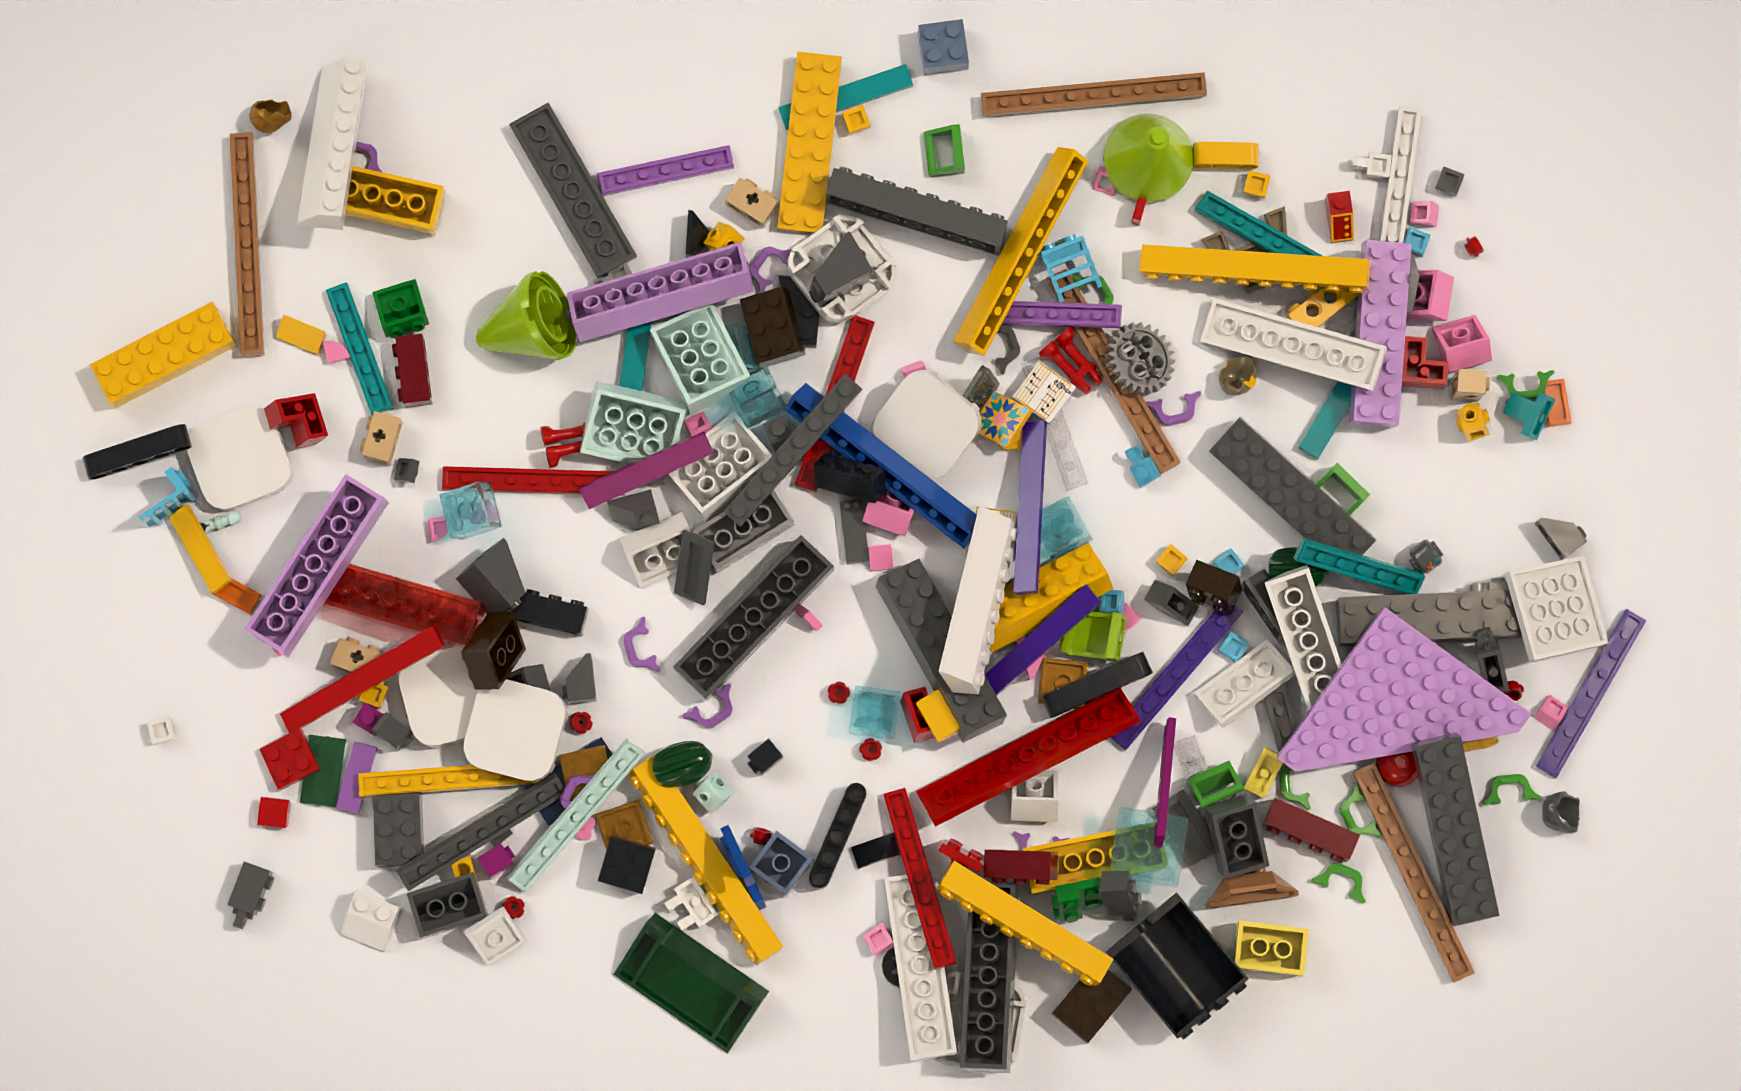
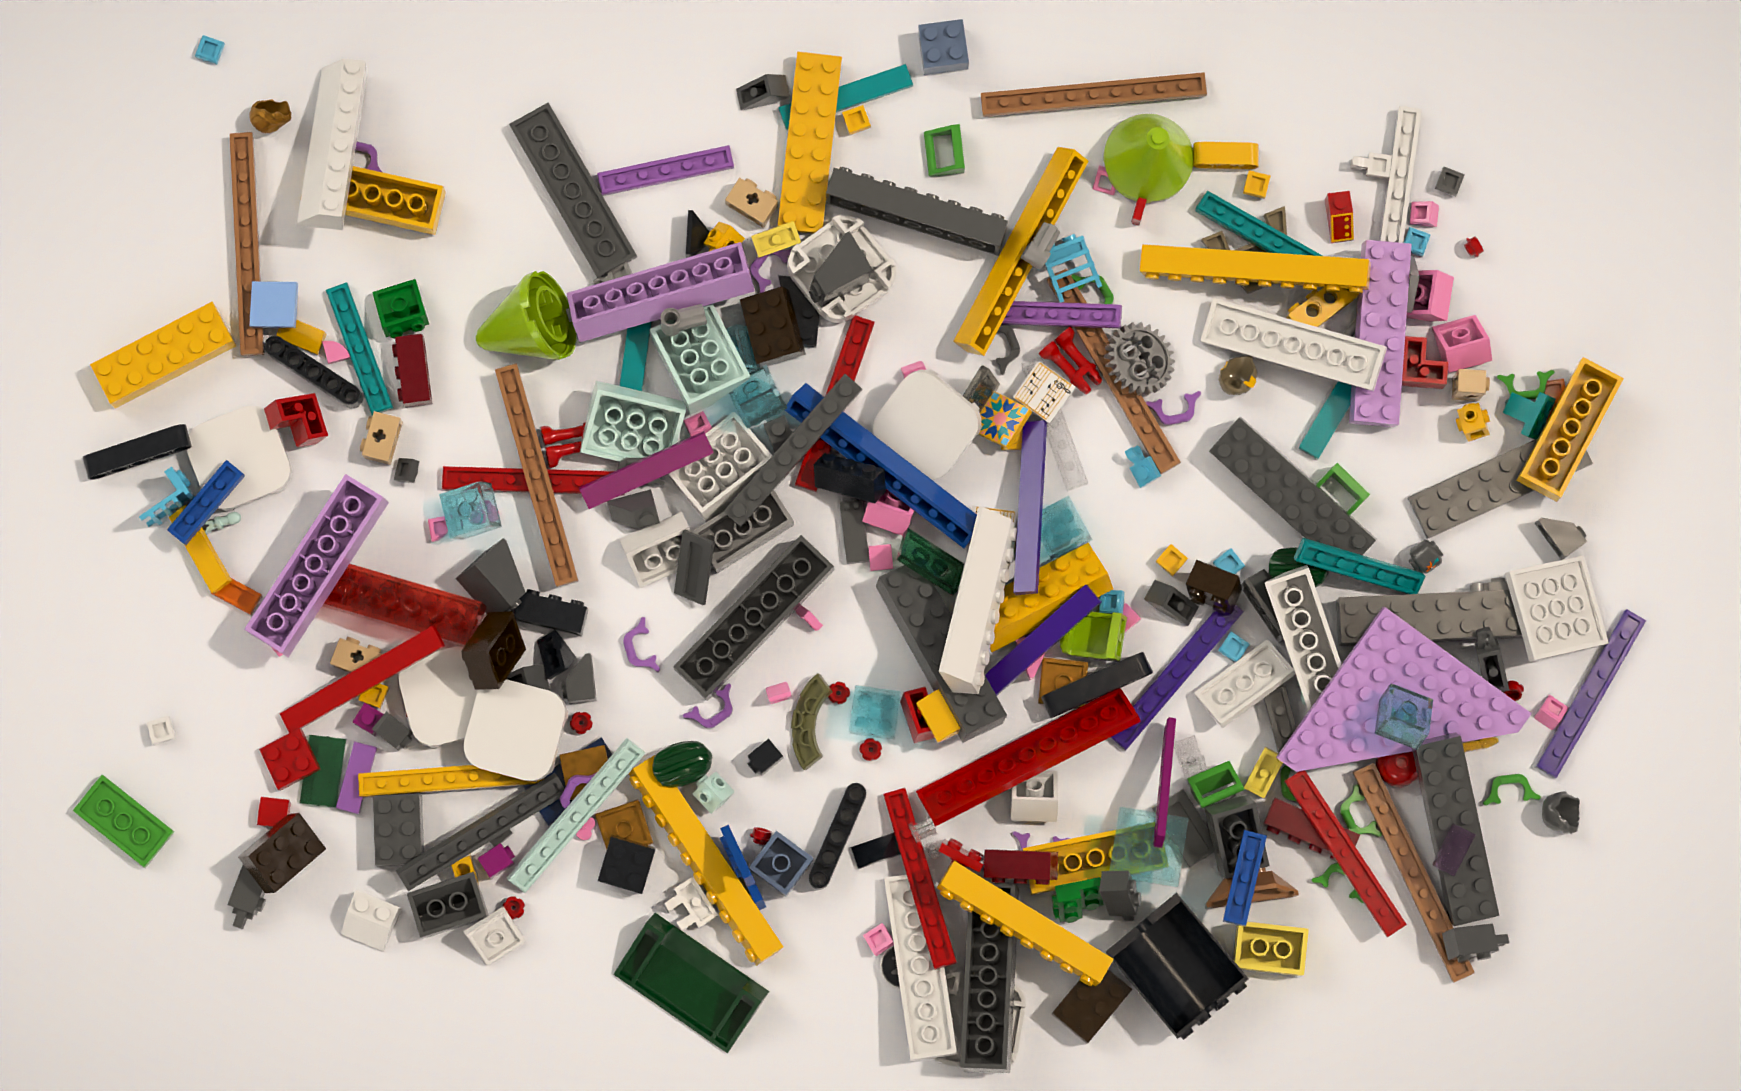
none -> bright green plate [73,775,175,868]
none -> blue plate [167,460,245,545]
none -> medium azure tile [195,35,225,65]
none -> dark brown brick [238,813,326,893]
none -> light blue tile [249,281,298,328]
none -> black beam [264,336,363,408]
none -> medium nougat plate [495,363,579,587]
none -> black slope [537,630,576,680]
none -> light grey piece [661,304,707,336]
none -> dark grey slope [736,74,790,110]
none -> light yellow plate [751,221,801,258]
none -> bright pink slope [766,682,792,705]
none -> olive tile [791,673,833,770]
none -> clear green tile [896,528,964,595]
none -> clear piece [908,815,939,859]
none -> light grey piece [1021,222,1060,270]
none -> blue plate [1223,830,1267,927]
none -> red tile [1284,770,1407,938]
none -> clear light blue brick [1375,683,1433,750]
none -> plate [1408,439,1593,539]
none -> clear purple plate [1432,823,1476,876]
none -> dark grey hinge [1442,923,1510,963]
none -> yellow brick [1516,357,1624,502]

